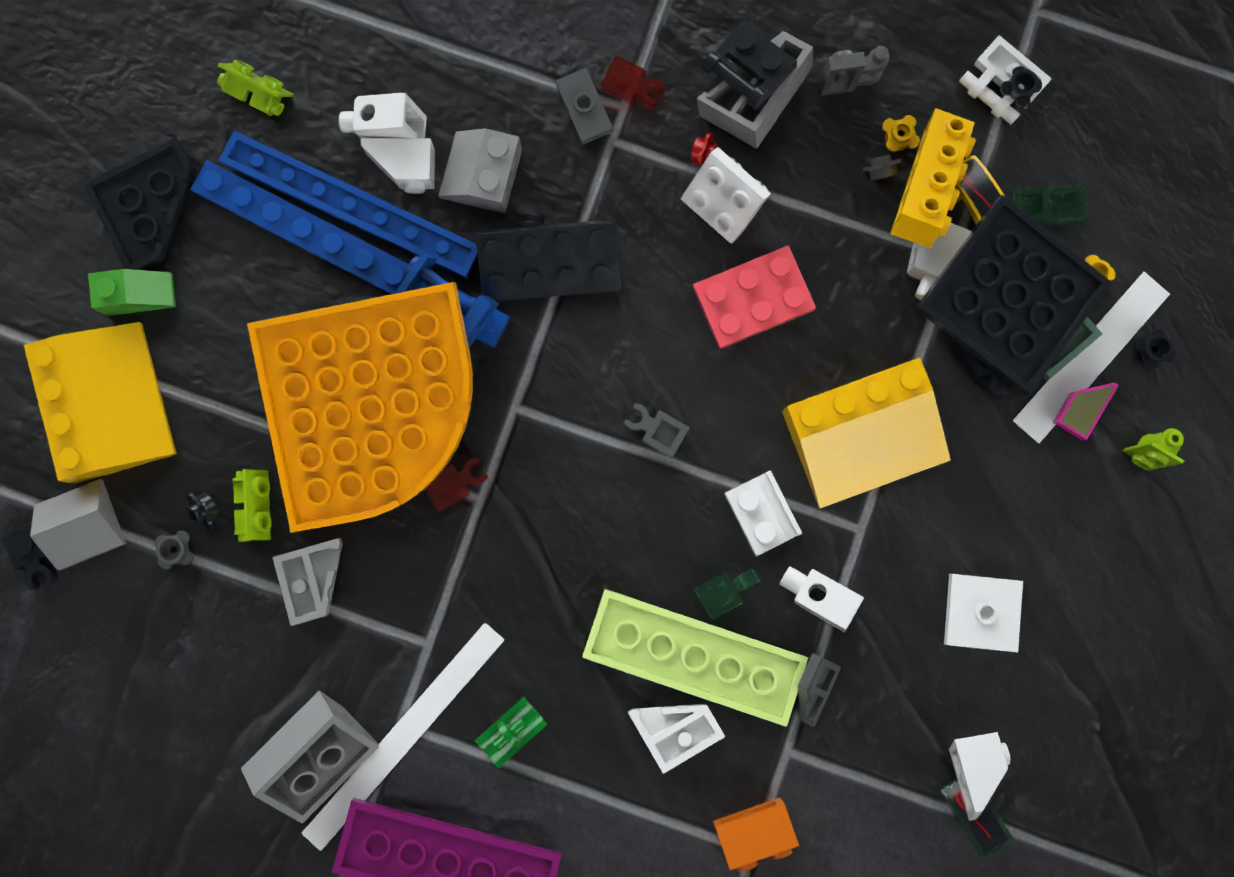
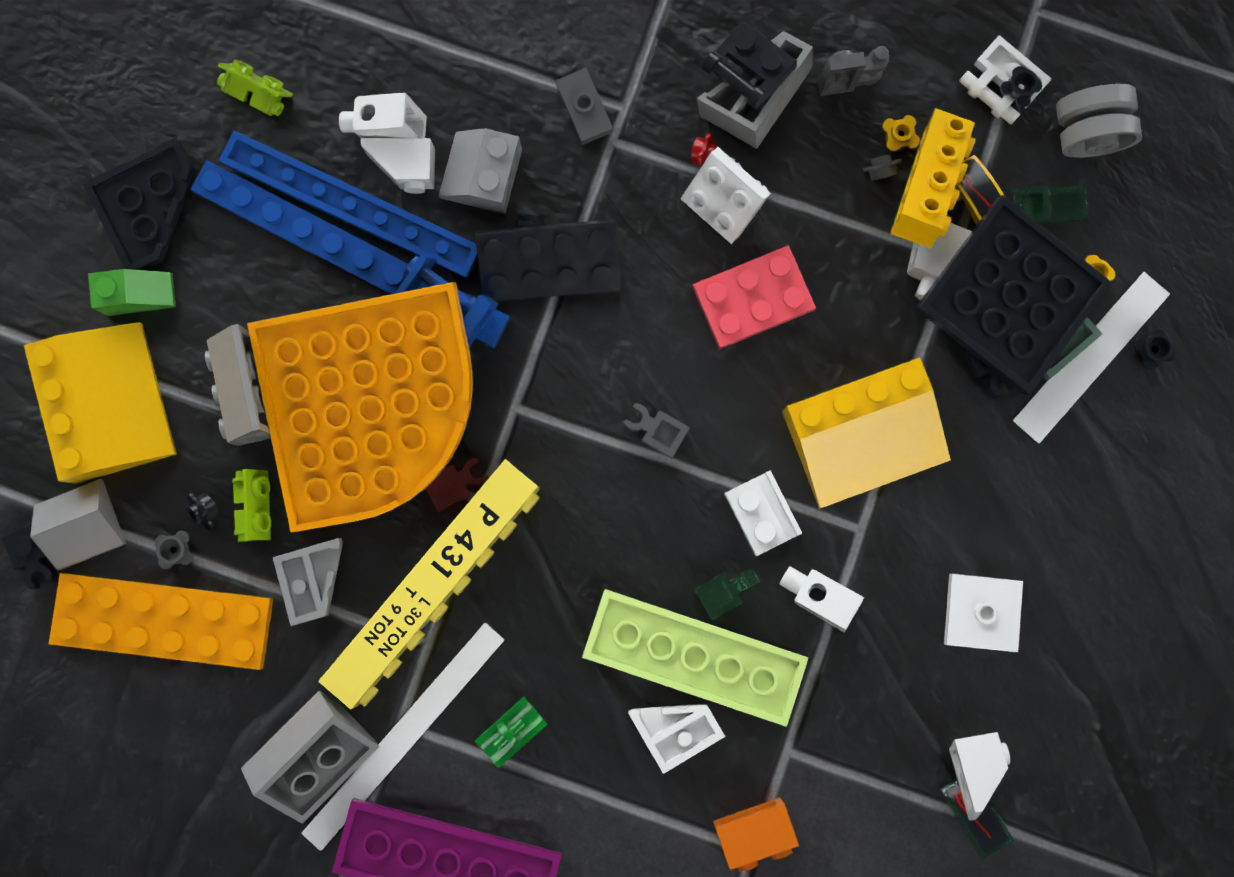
clear red plate [601,56,665,109] -> none
dark grey tile [798,653,841,727] -> none
olive tile [1053,382,1119,441] -> none
lime hinge [1123,428,1184,470] -> none
none -> light orange plate [49,573,274,670]
none -> light grey slope [205,324,271,446]
none -> light yellow brick [318,459,540,709]
none -> light grey wheel [1056,84,1142,158]

